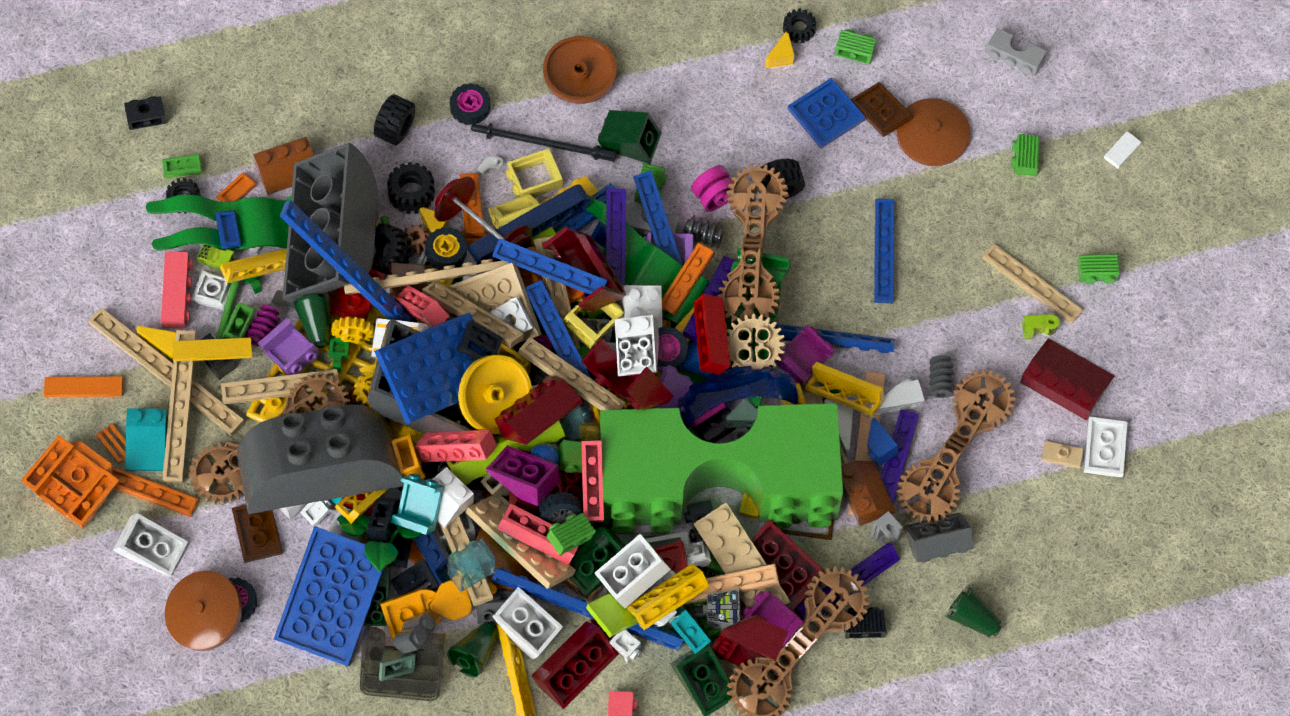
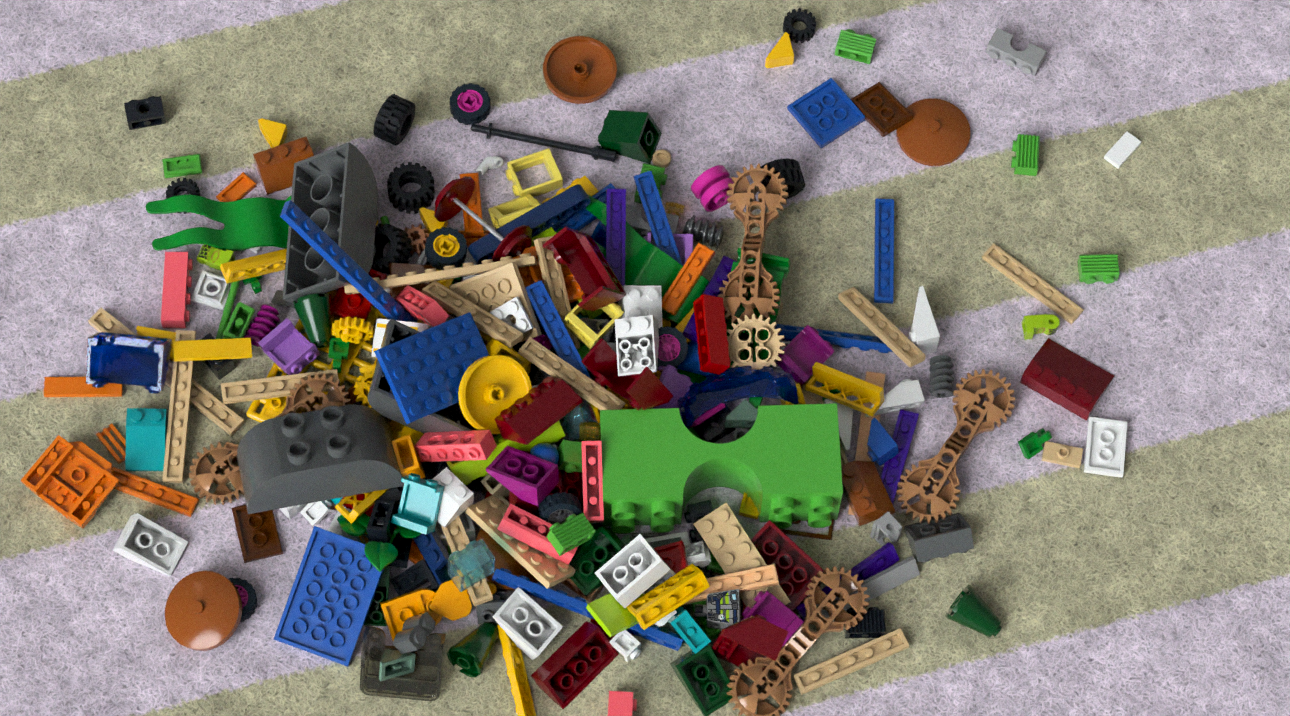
blue tile [215,211,241,249] -> none
black plate [456,320,503,360] -> none
blue plate [492,238,608,295] -> none
none -> clear blue windscreen [86,332,172,394]
none -> yellow slope [258,118,288,148]
none -> tan tile [652,149,671,168]
none -> clear yellow tile [664,201,686,219]
none -> tan plate [793,628,909,695]
none -> light grey tile [816,556,920,617]
none -> tan plate [838,287,926,367]
none -> white slope [909,286,940,354]
none -> green plate [1018,428,1052,459]

